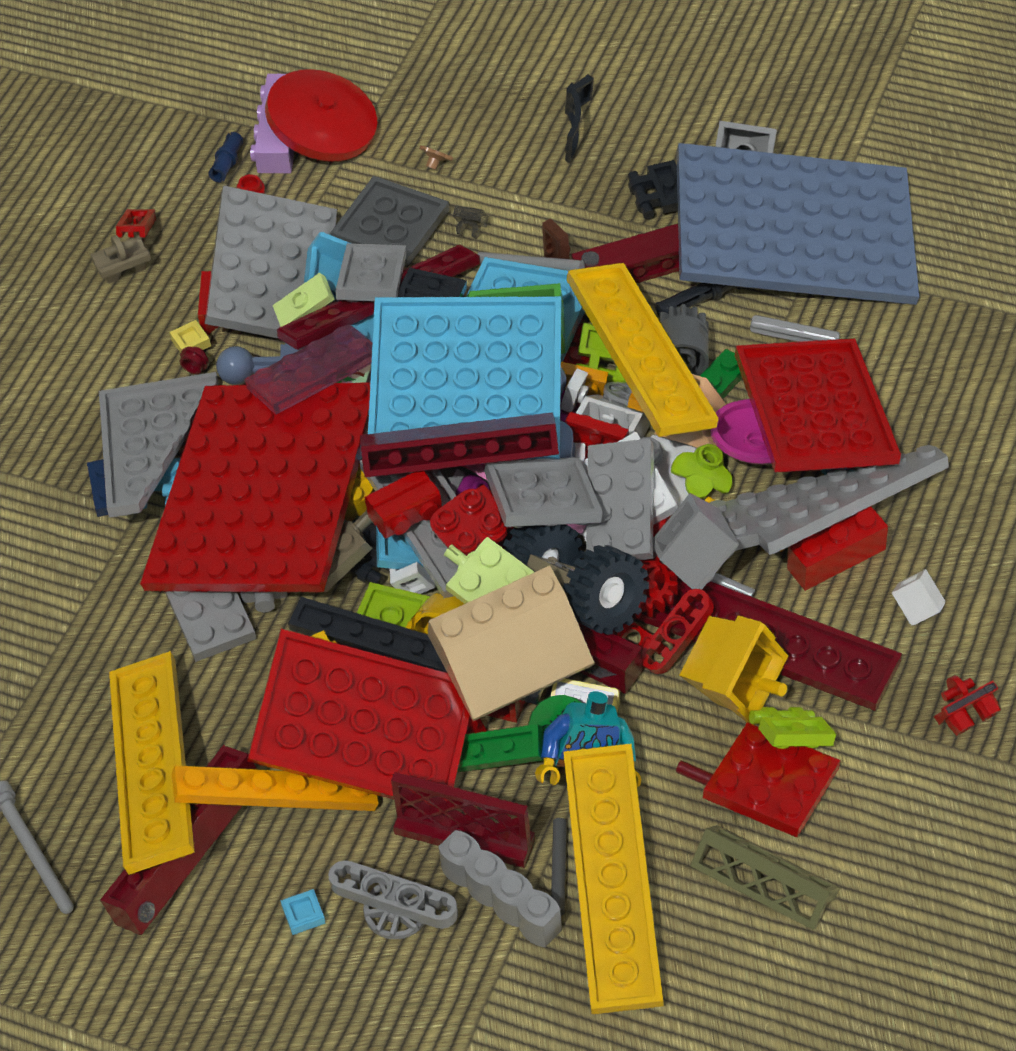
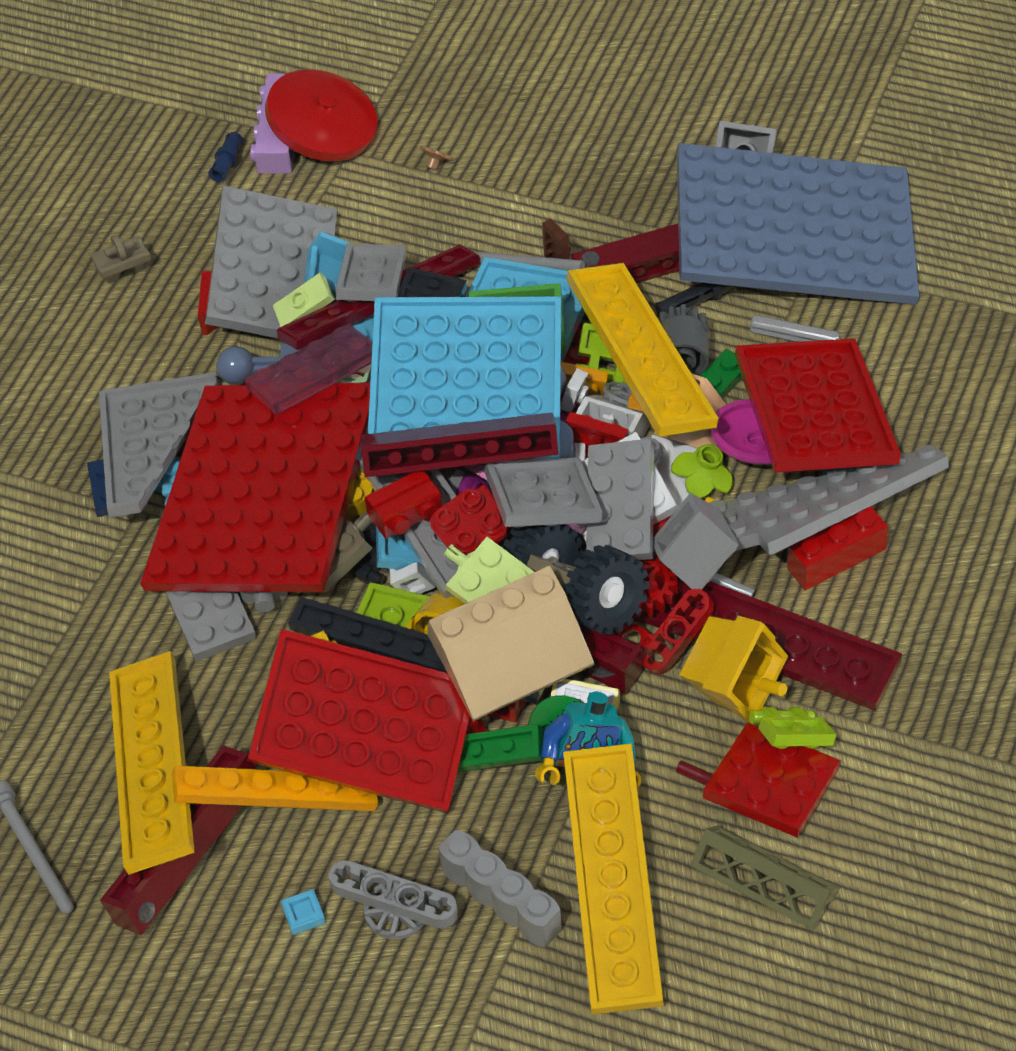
red tile [116,209,156,238] -> none
light yellow plate [169,320,211,353] -> none
dark red plate [179,347,209,374] -> none
red plate [236,174,265,194] -> none
dark grey plate [330,176,450,268] -> none
dark red fence [391,772,535,868] -> none
clear smoke tile [453,205,489,239] -> none
dark grey bar [551,818,567,916] -> none
black piece [564,74,594,163] -> none
black plate [627,160,678,219] -> none
white panel [892,569,945,625] -> none
red hips [934,675,1001,736] -> none

